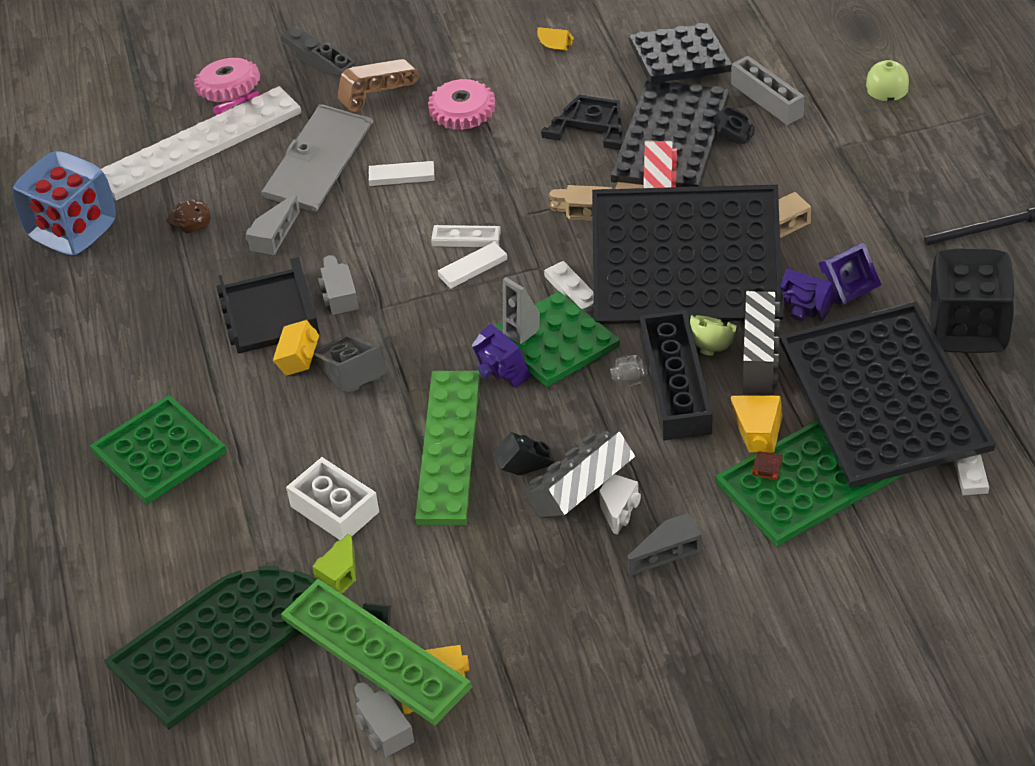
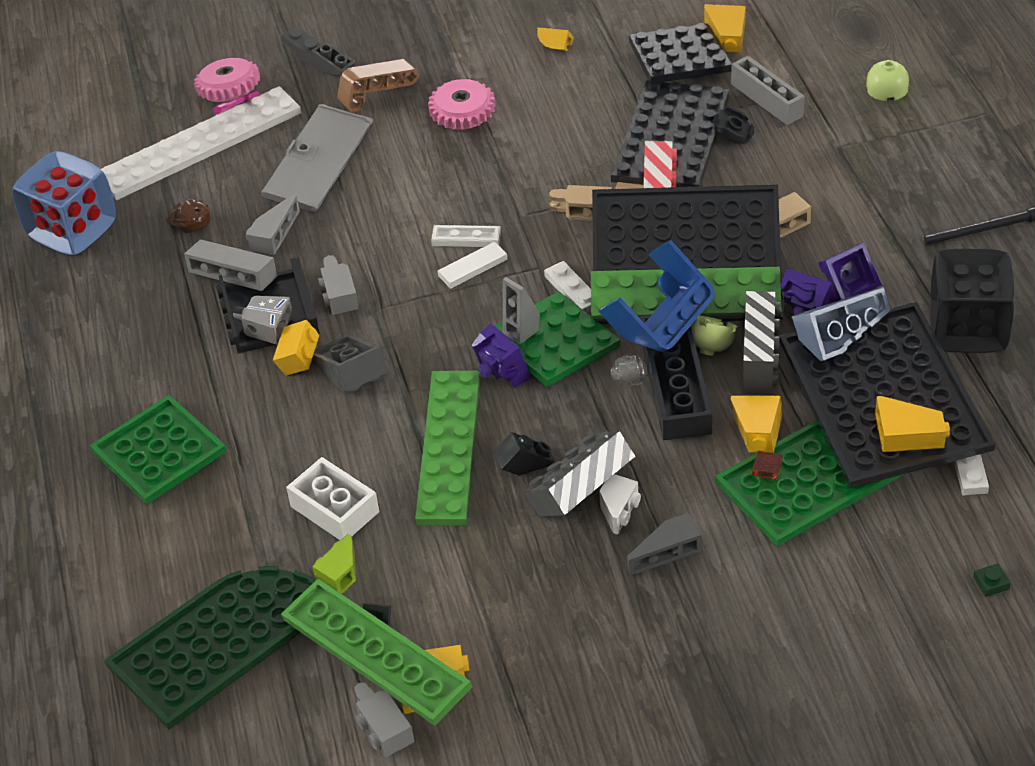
white tile [369,161,434,186] -> none
black wing [541,94,623,150] -> none
none -> light grey brick [184,239,277,291]
none -> light grey torso [233,296,293,345]
none -> bright green plate [591,267,782,319]
none -> blue windscreen [598,240,715,352]
none -> yellow slope [704,4,746,53]
none -> sand blue wedge [792,287,890,361]
none -> yellow slope [875,396,950,452]
none -> dark green plate [973,563,1011,597]

